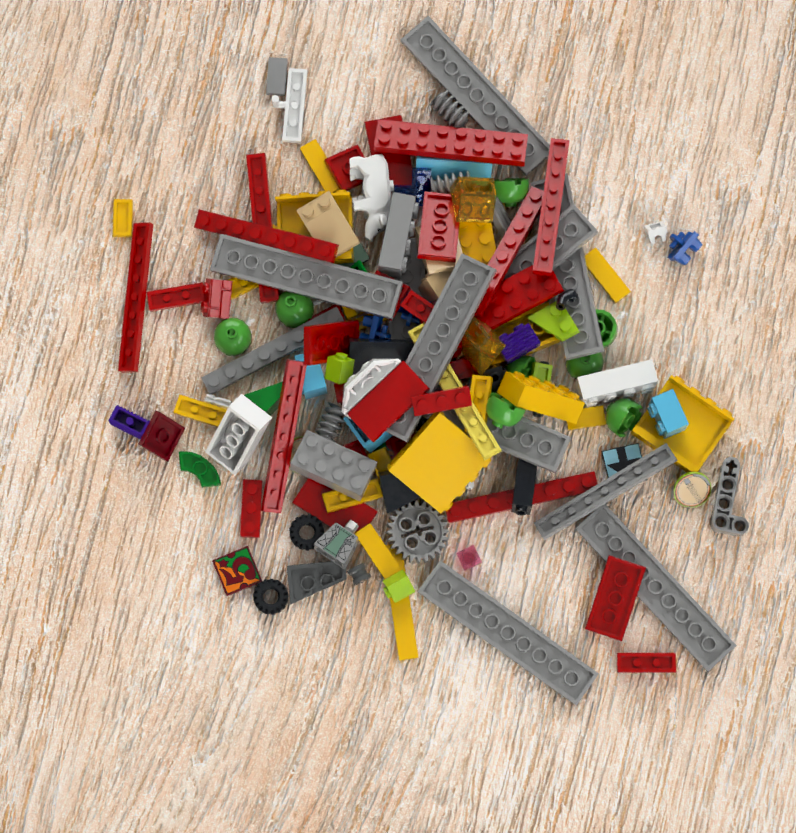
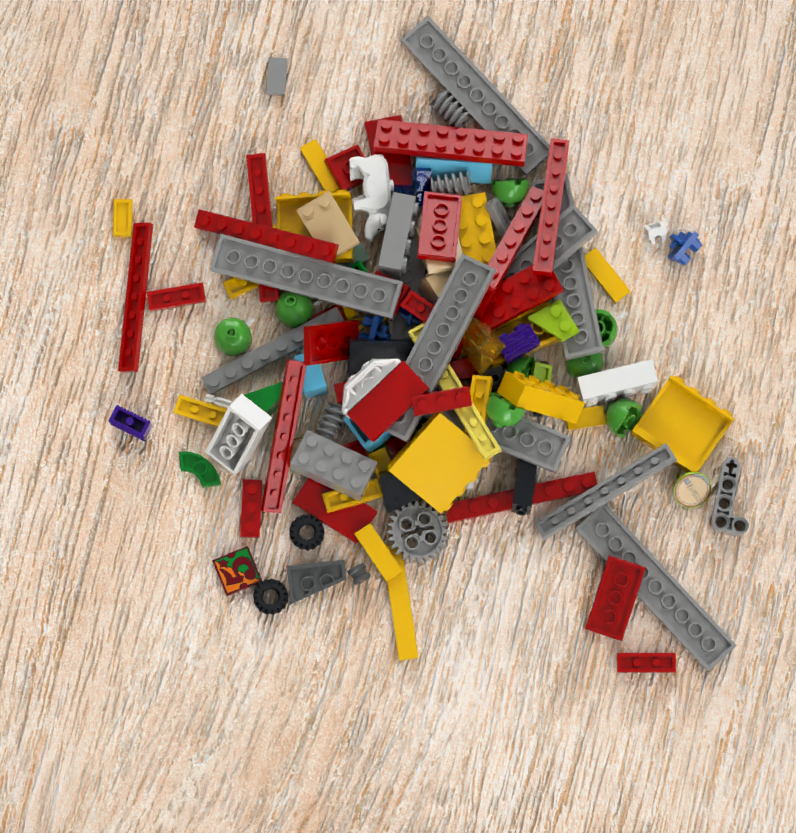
dark red tile [138,410,185,462] -> none
brick [201,278,233,319] -> none
white plate [272,68,308,144] -> none
torso [314,520,359,570] -> none
lime brick [325,353,355,384] -> none
lime brick [383,570,415,603] -> none
light grey plate [418,560,599,706] -> none
clear yellow slope [450,177,497,223] -> none
clear pink plate [456,545,482,571] -> none
black arm [556,289,579,310] -> none
tile [601,443,648,481] -> none
medium azure brick [647,389,689,439] -> none

